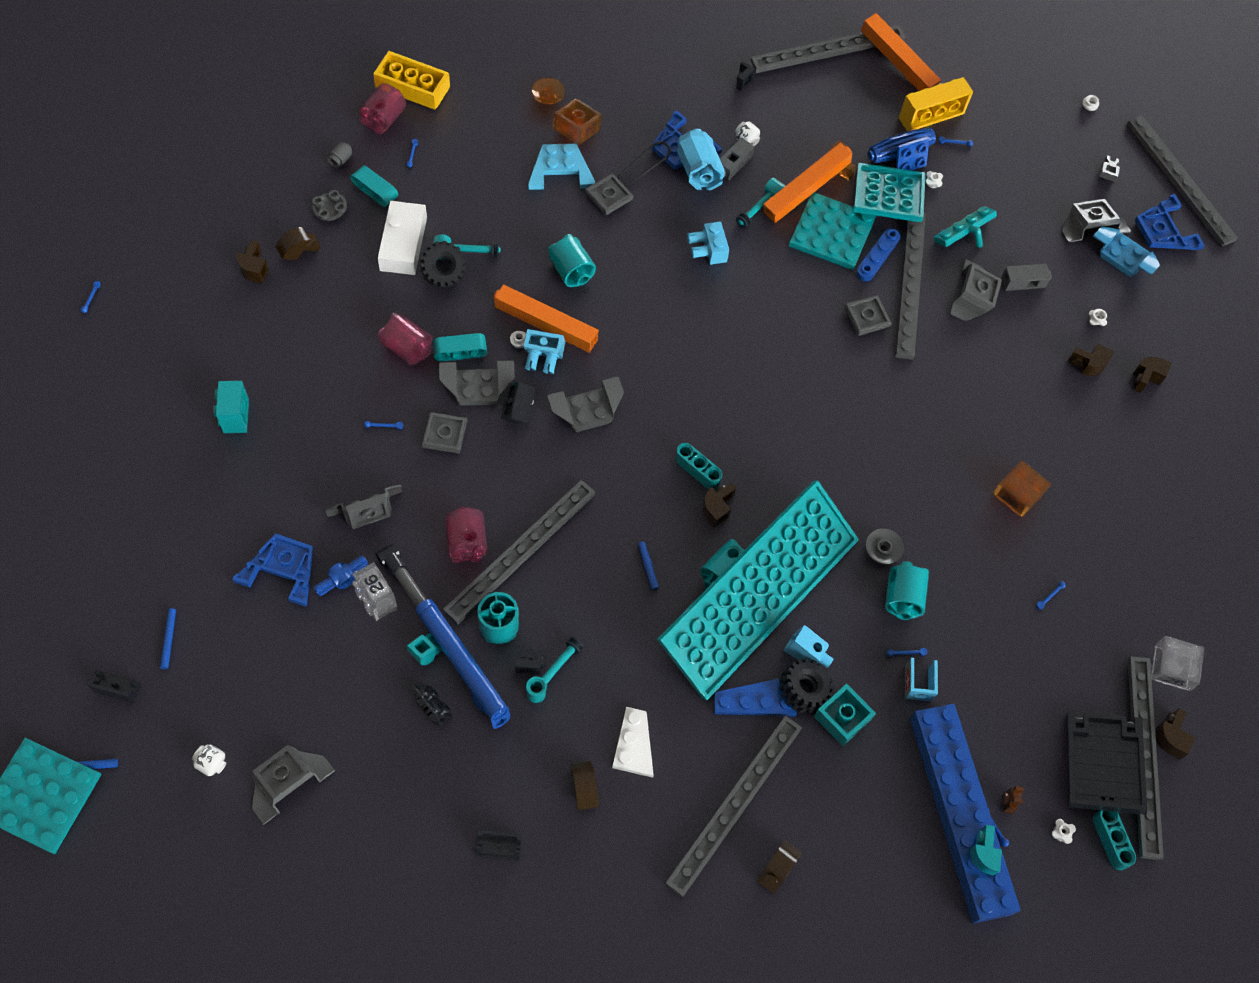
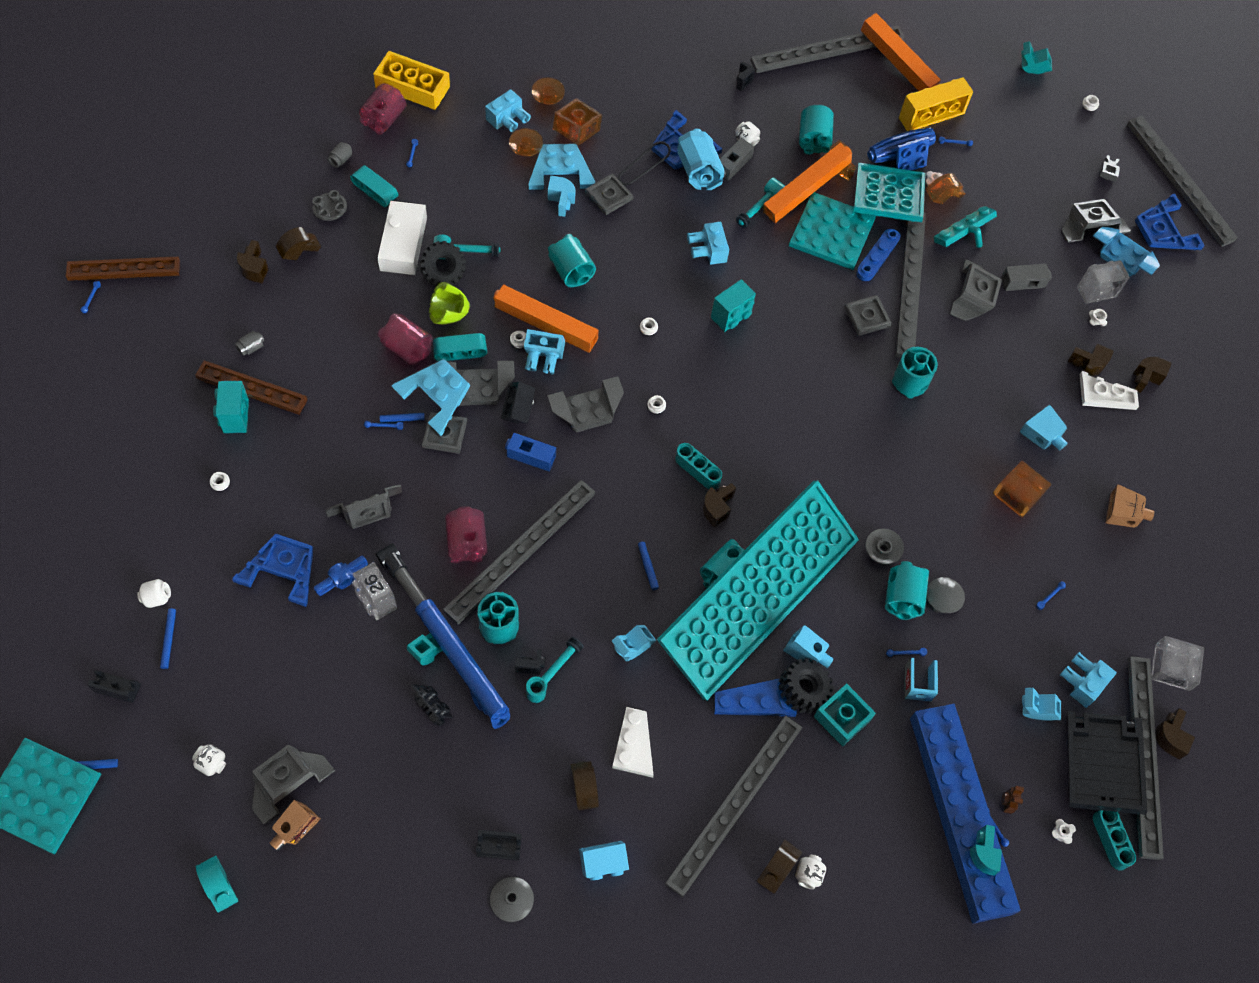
none -> reddish brown plate [66,257,180,281]
none -> white head [137,579,171,608]
none -> reddish brown plate [195,360,308,415]
none -> teal brick [195,855,238,913]
none -> white plate [210,472,230,491]
none -> dark grey brick [235,331,264,356]
none -> medium nougat torso [270,800,321,851]
none -> blue piece [380,413,425,423]
none -> medium azure wing [392,359,470,436]
none -> lime hair [429,282,470,324]
none -> medium azure brick [485,89,531,132]
none -> dark grey dish [490,877,534,922]
none -> blue brick [505,433,556,472]
none -> clear orange dish [509,128,543,156]
none -> medium azure brick [548,176,575,217]
none -> medium azure brick [579,841,629,880]
none -> medium azure brick [612,625,657,661]
none -> white plate [640,318,658,335]
none -> white plate [647,395,666,414]
none -> teal brick [711,279,756,332]
none -> white head [795,855,826,889]
none -> teal cylinder [799,105,834,155]
none -> teal cylinder [892,347,938,398]
none -> clear orange brick [925,173,966,204]
none -> dark grey dish [927,577,965,614]
none -> medium azure torso [1020,405,1068,451]
none -> teal brick [1021,41,1052,74]
none -> medium azure brick [1022,688,1061,721]
none -> medium azure brick [1060,652,1117,708]
none -> clear brick [1077,260,1130,304]
none -> white wing [1079,371,1139,410]
none -> medium nougat torso [1105,484,1154,528]

